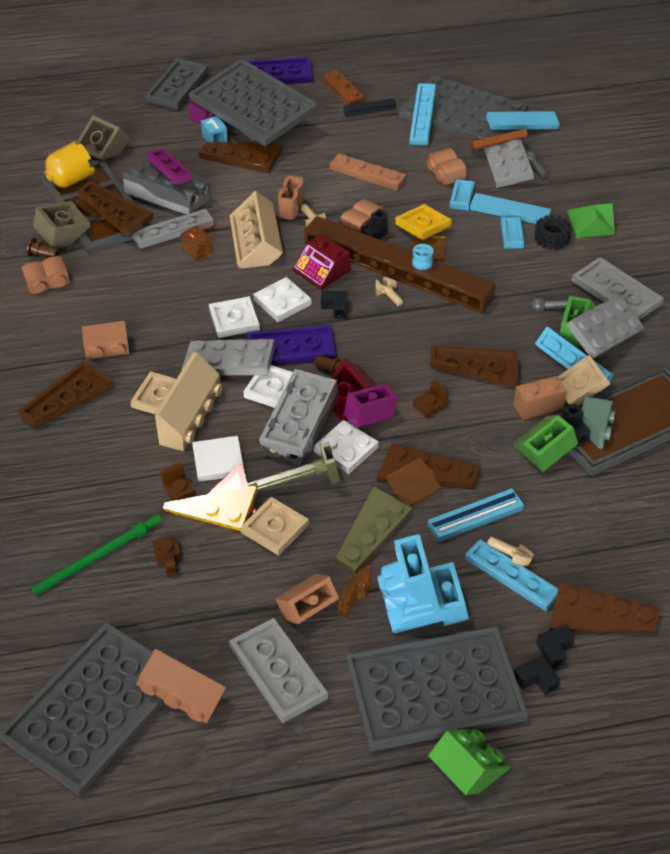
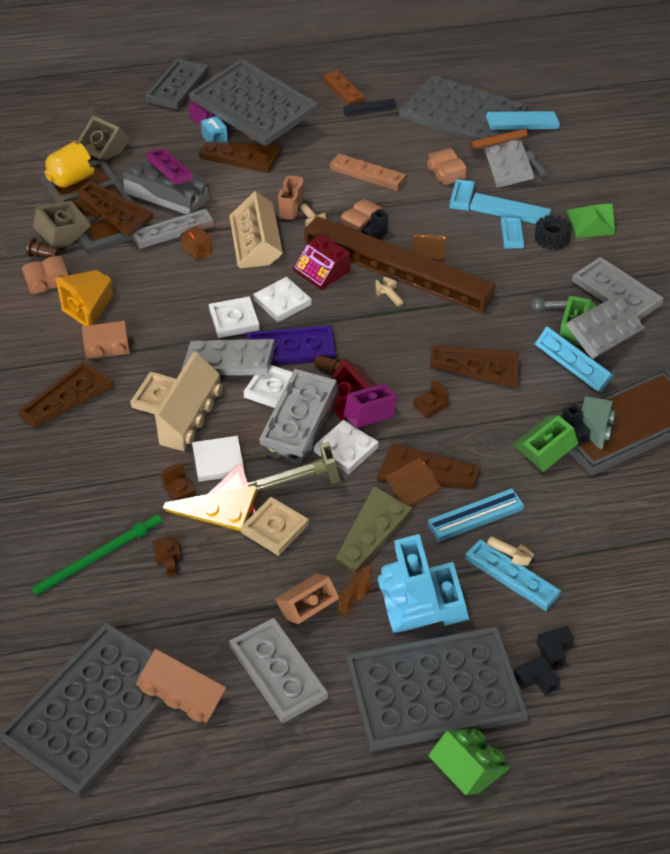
dark purple tile [247,57,313,84] -> none
black piece [321,290,348,318] -> none
yellow plate [395,204,452,240] -> none
medium azure tile [409,83,436,145] -> none
medium azure wheel [412,244,433,270] -> none
nougat brick [514,376,567,420] -> none
reddish brown wing [549,582,660,634] -> none
tan plate [558,355,610,406] -> none
none -> light orange slope [56,270,114,326]

